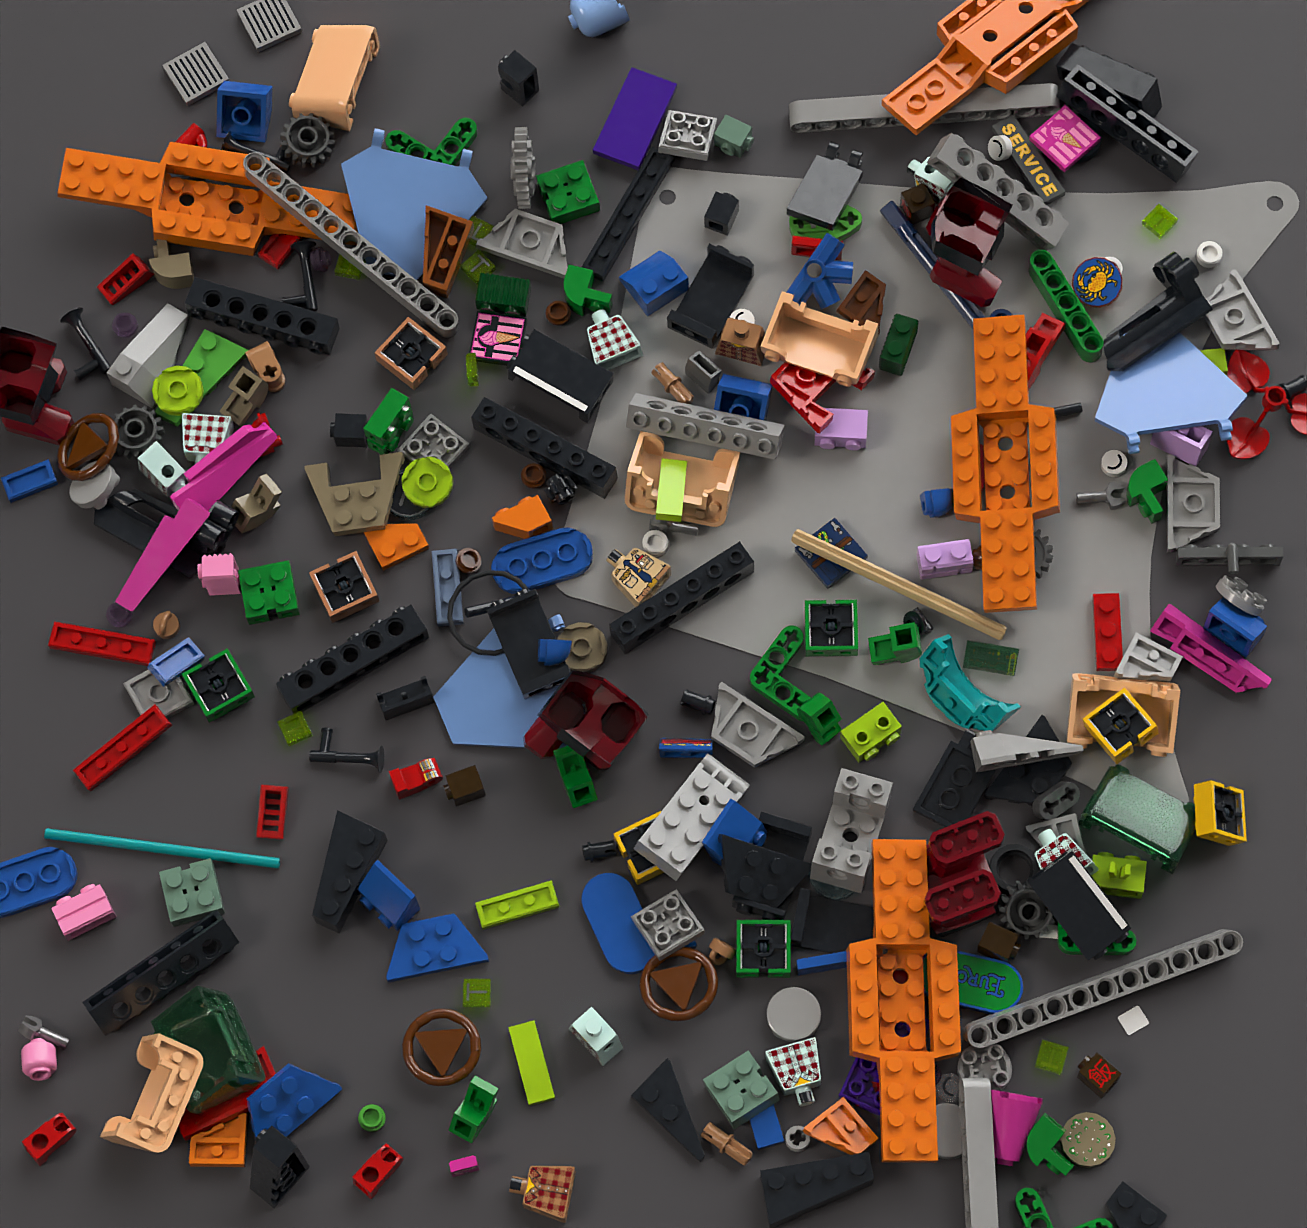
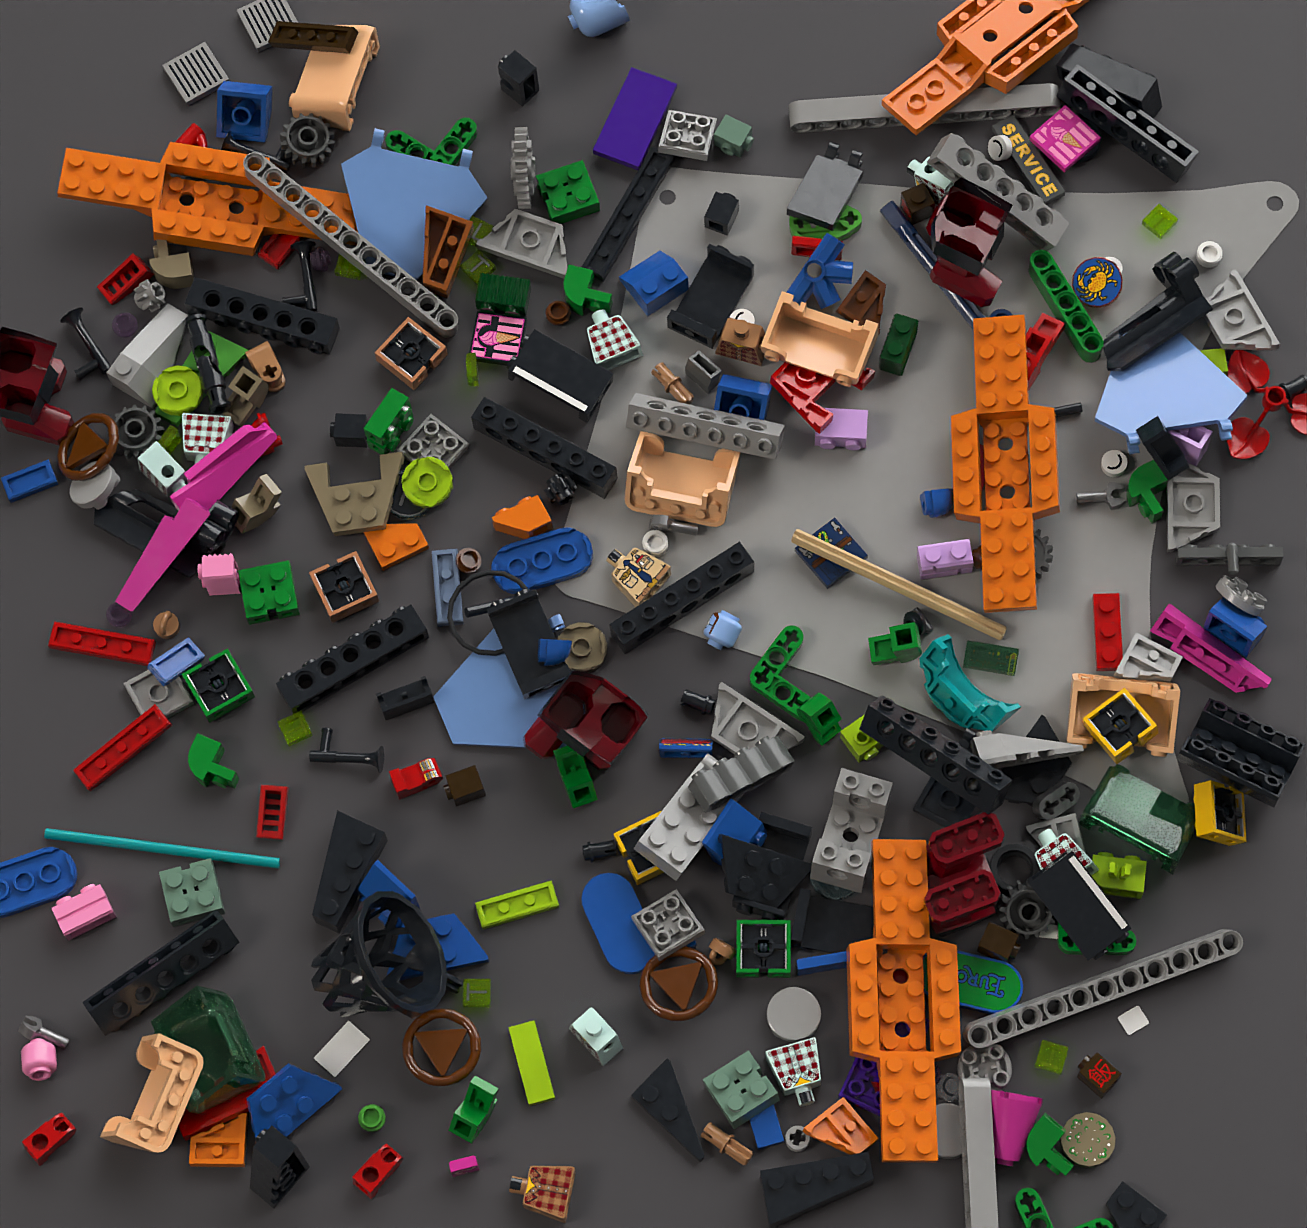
reddish brown plate [521,463,547,489] -> none
tile [655,458,687,522] -> none
piece [804,600,858,657] -> none
none -> light grey gear [134,279,165,313]
none -> clear neon green tile [158,425,181,455]
none -> black piece [184,314,232,414]
none -> green brick [188,733,239,788]
none -> dark brown plate [268,21,359,54]
none -> black piece [311,891,463,1019]
none -> white sticker [314,1021,370,1077]
none -> dark grey brick [688,736,795,813]
none -> light blue head [704,610,742,650]
none -> black brick [859,695,1012,815]
none -> black panel [1136,416,1190,481]
none -> black slope [1177,698,1306,808]

